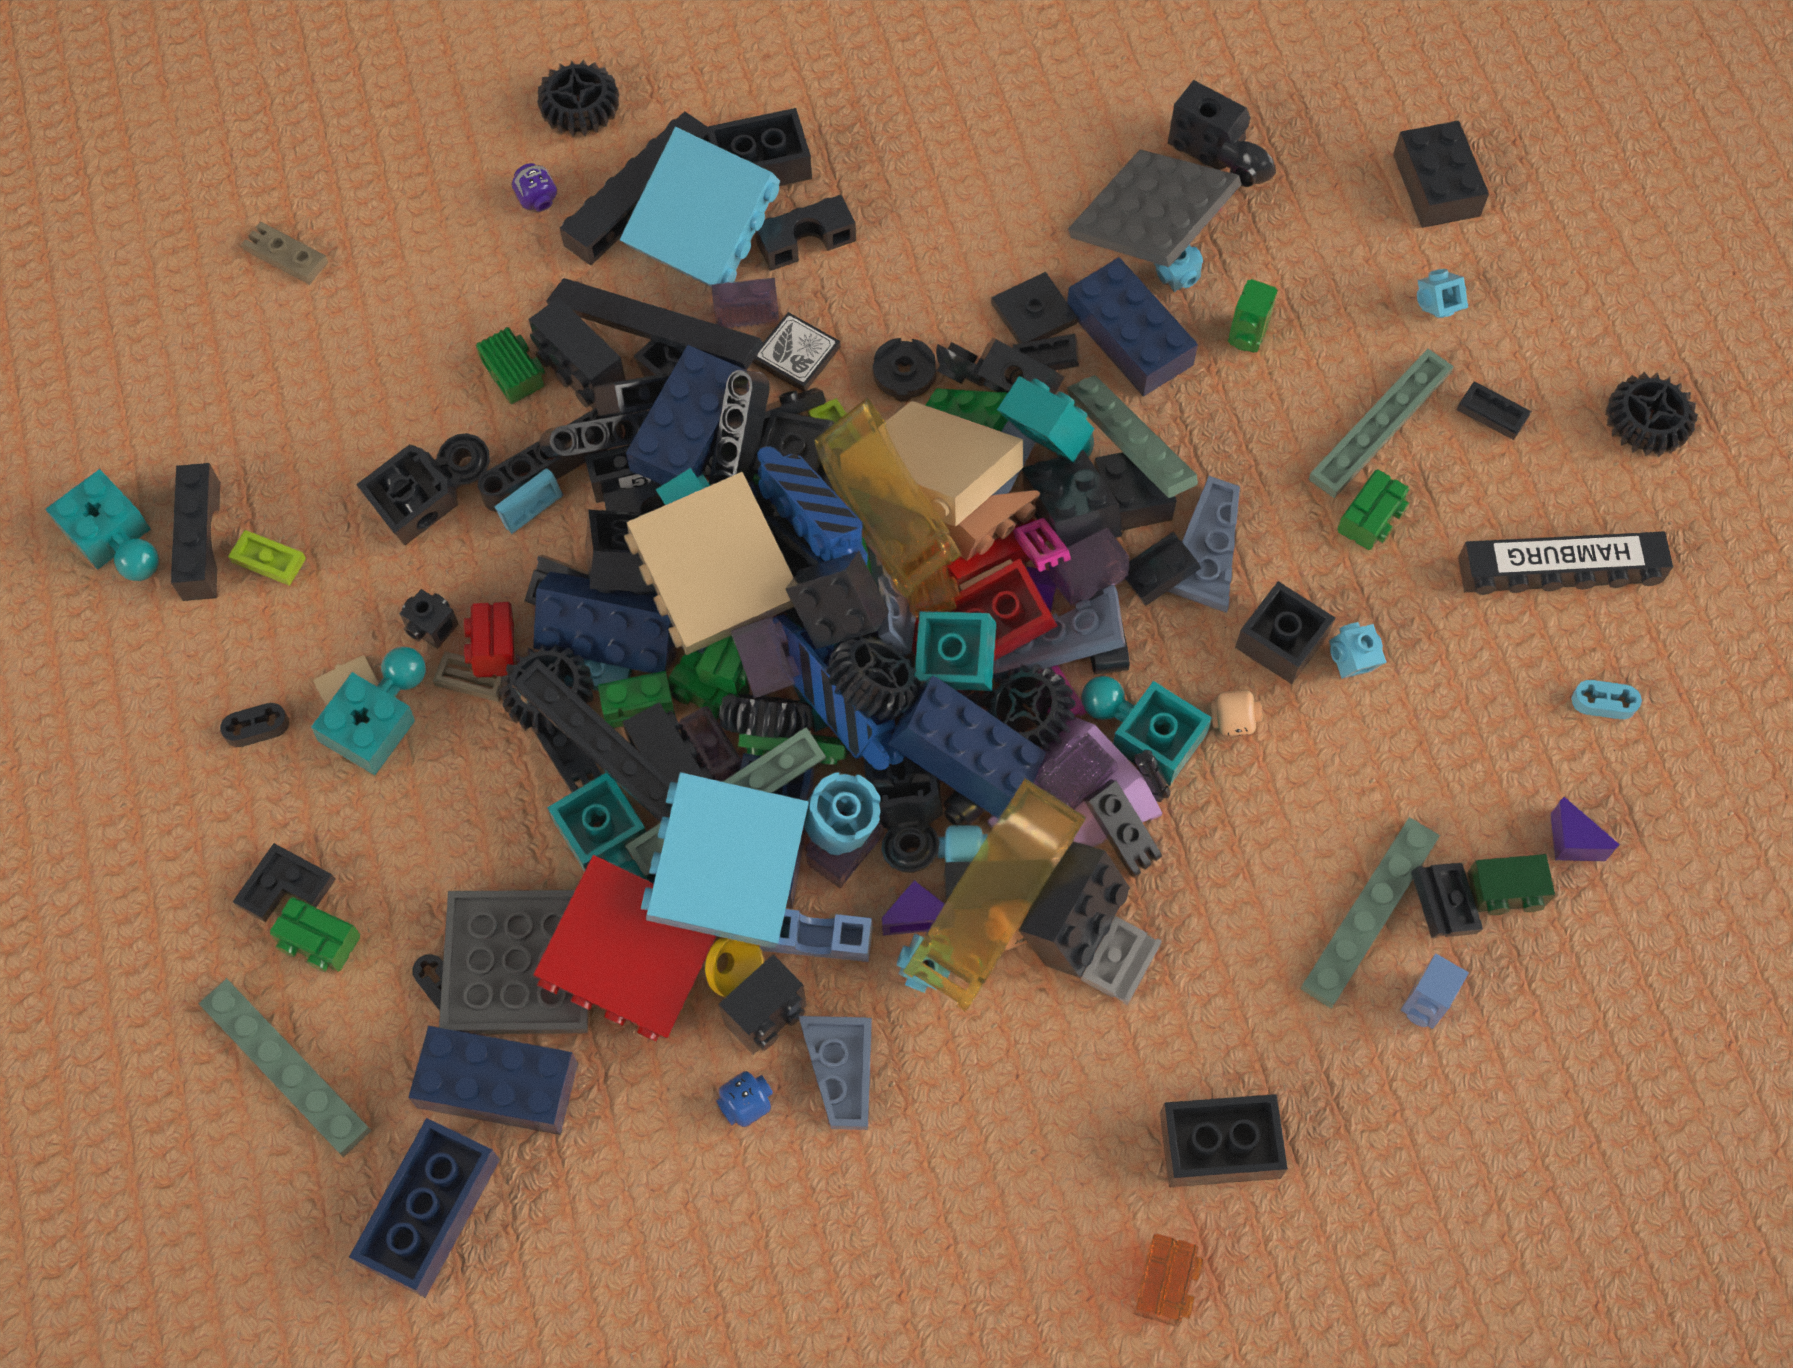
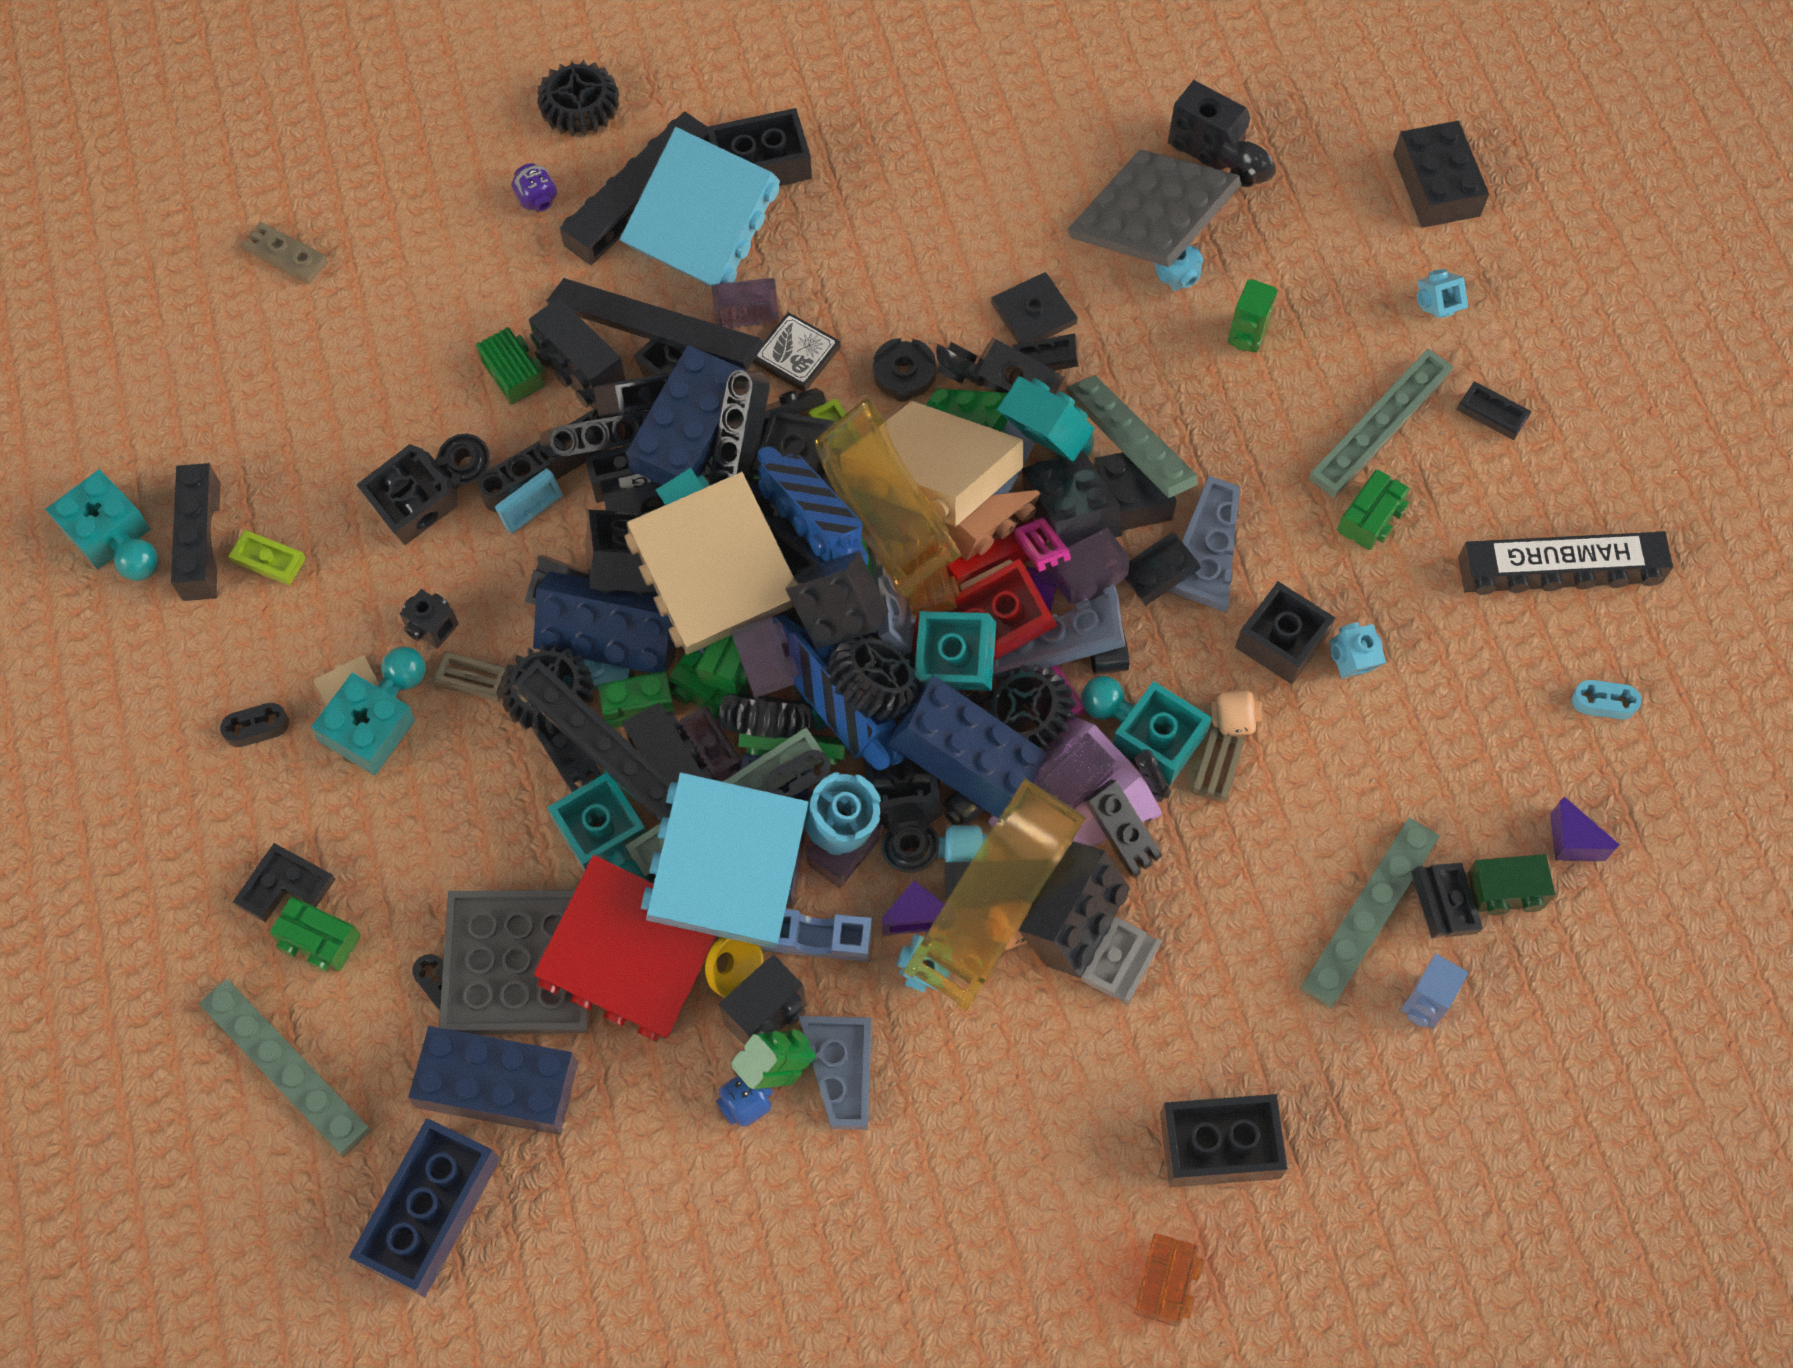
red brick [464,602,515,678] -> none
black arch [755,195,856,271] -> none
dark blue brick [1067,257,1198,397] -> none
black gear [1605,372,1698,457] -> none
none -> green brick [731,1029,816,1089]
none -> black beam [766,750,830,797]
none -> dark tan tile [1192,727,1245,803]

